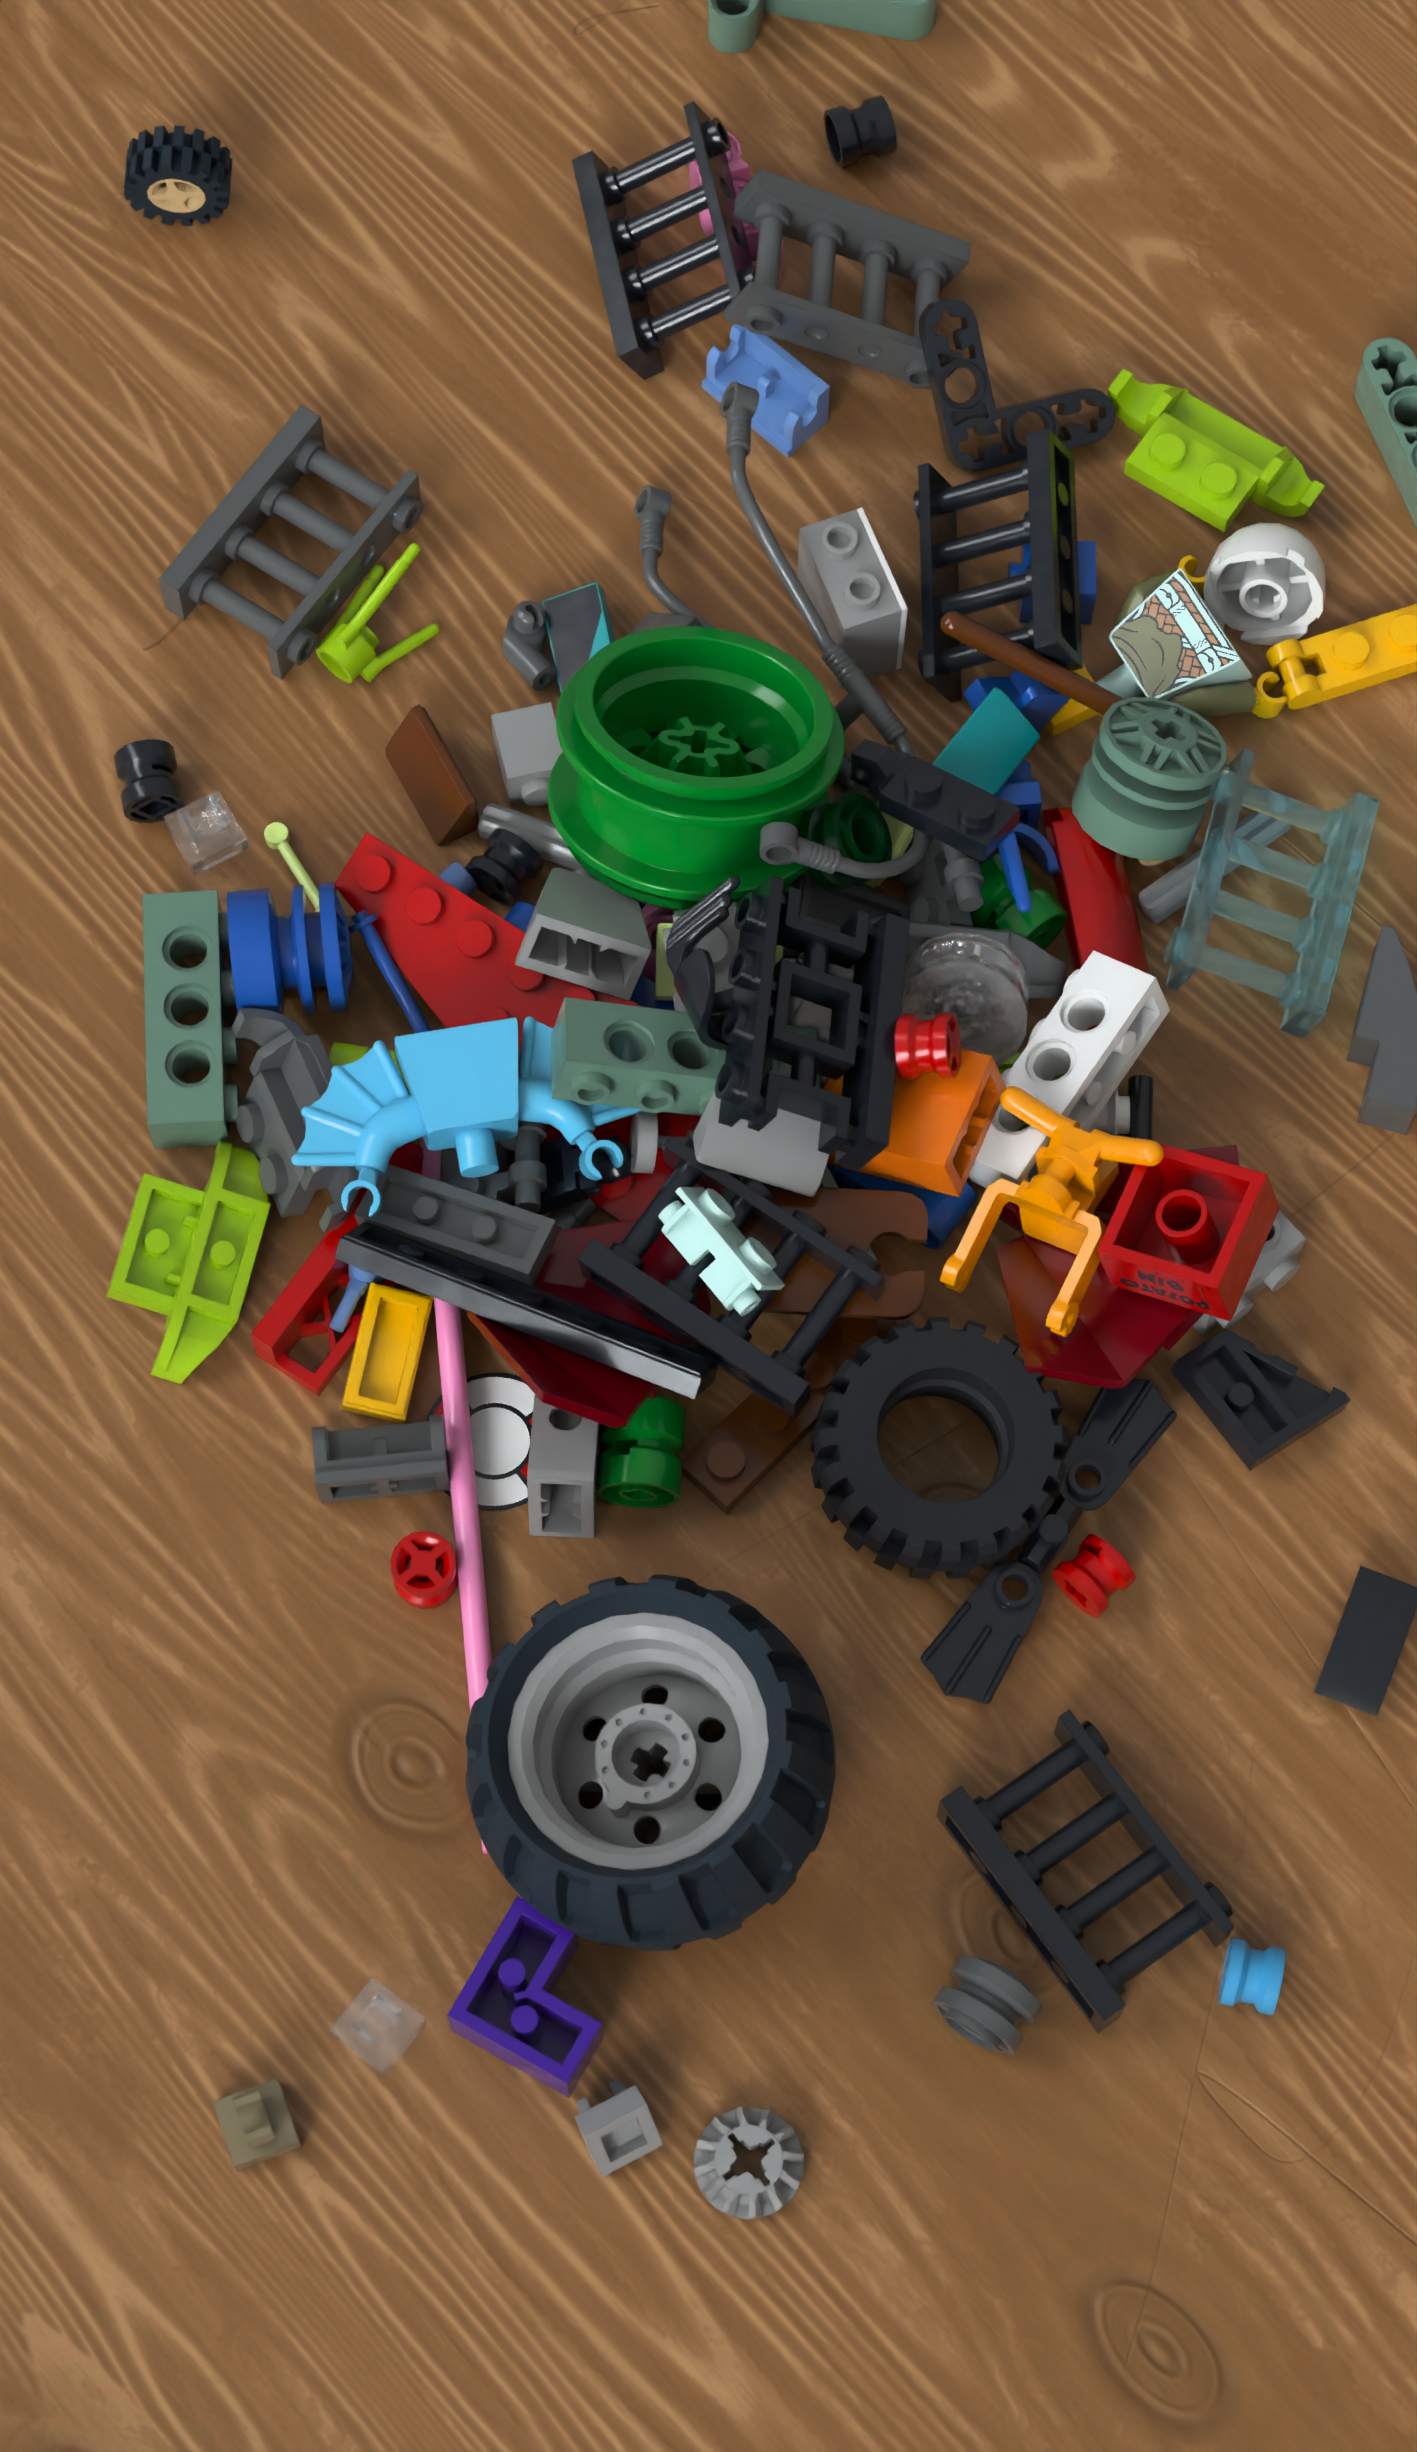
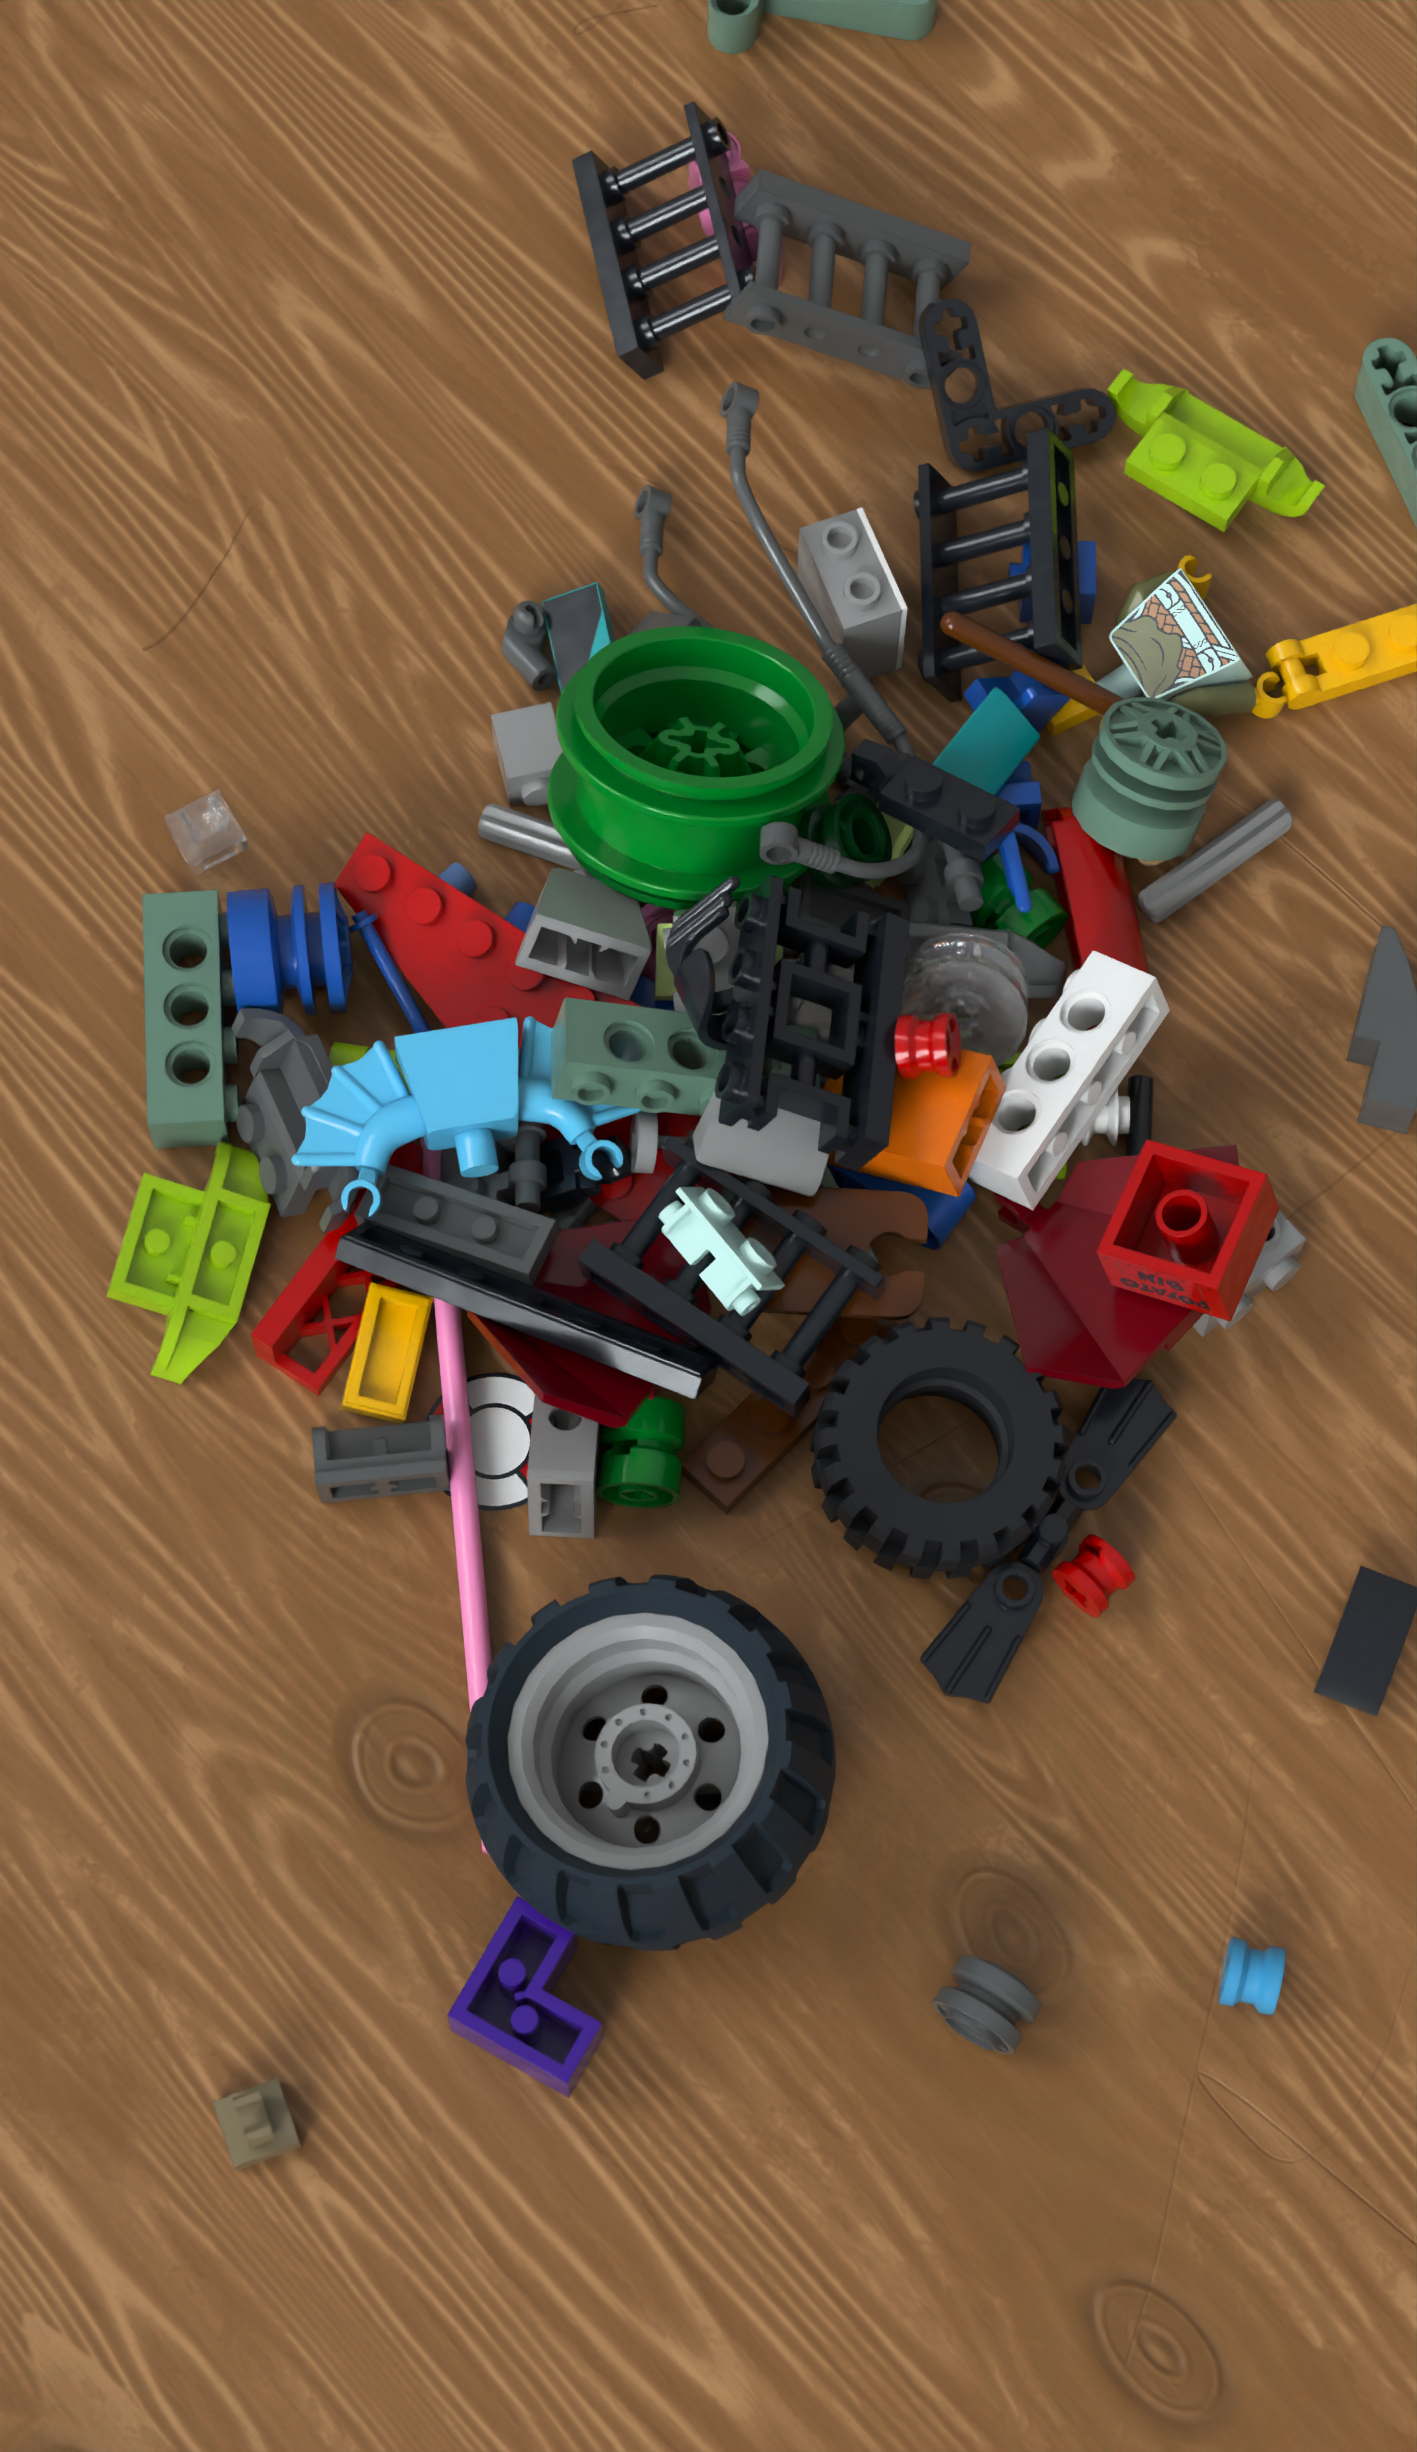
black wheel [114,739,185,823] -> none
black wheel [124,125,232,226] -> none
dark grey fence [159,405,423,680] -> none
yellowish green hinge [264,822,320,912] -> none
lime plant [316,543,440,683] -> none
medium blue hand [329,1264,385,1333] -> none
clear tile [329,1977,427,2077] -> none
reddish brown slope [386,704,479,846] -> none
red wheel [390,1531,459,1609] -> none
black wheel [465,828,543,906] -> none
light grey tile [574,2080,663,2177] -> none
light grey gear [694,2106,804,2219] -> none
medium blue hinge [702,323,830,458] -> none
black wheel [824,95,897,168] -> none
black fence [936,1709,1234,2034] -> none
light orange piece [940,1086,1164,1337] -> none
clear light blue fence [1164,748,1380,1038] -> none
black wing [1171,1329,1350,1471] -> none
white cylinder [1203,523,1326,645] -> none

